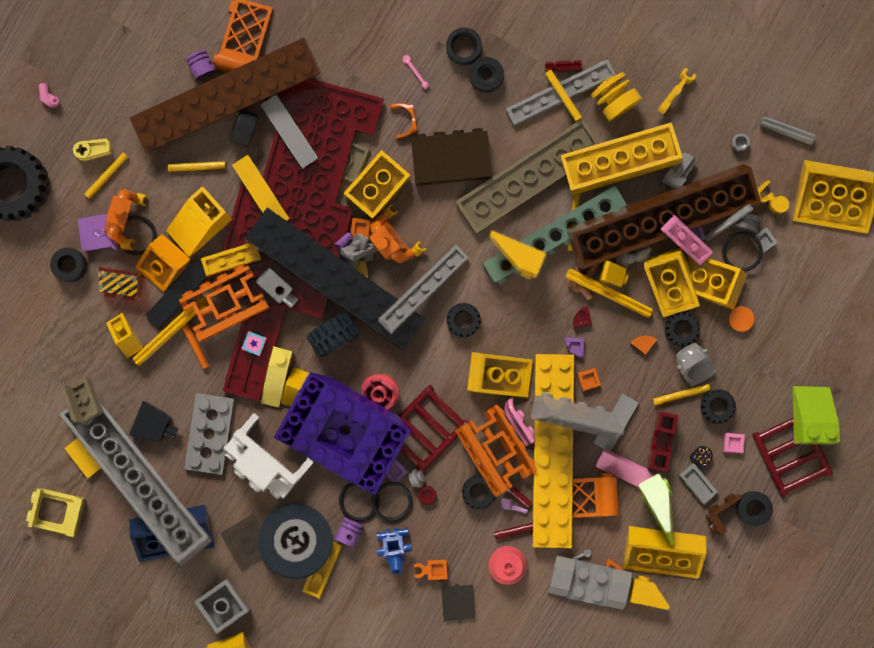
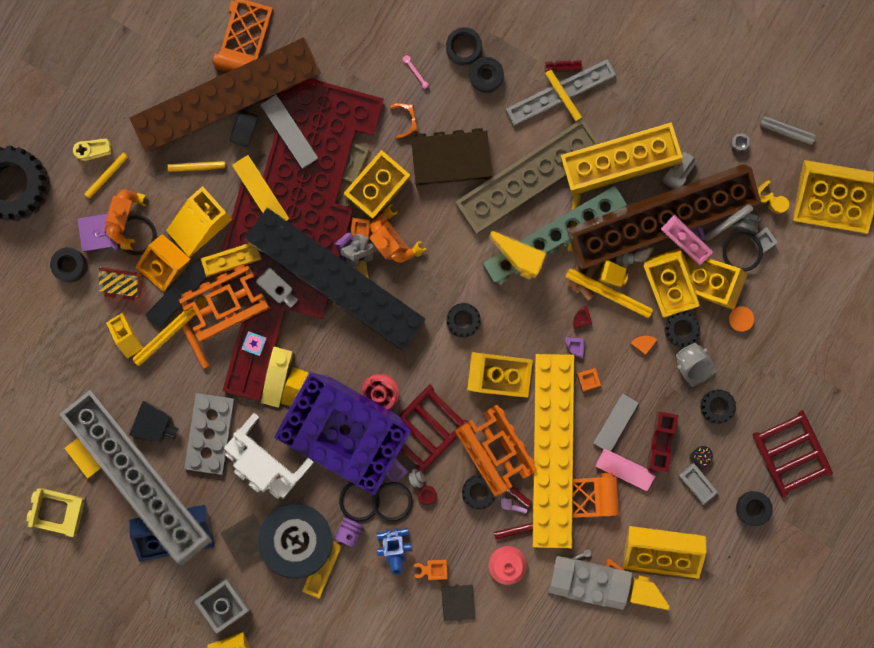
bright pink arm [38,83,60,108] -> none
dark tan bracket [61,377,103,423] -> none
medium lavender piece [186,50,216,81] -> none
black wheel [306,313,360,358] -> none
light grey tile [378,245,469,334] -> none
bright pink piece [504,397,535,446] -> none
light grey slope [530,393,624,436] -> none
yellow wheel [591,72,642,122] -> none
slope [638,474,675,546] -> none
yellow bar [653,384,710,406] -> none
yellow piece [657,68,696,114] -> none
reddish brown bracket [706,493,742,535] -> none
bright pink tile [723,433,745,454] -> none
lime slope [792,386,840,445] -> none

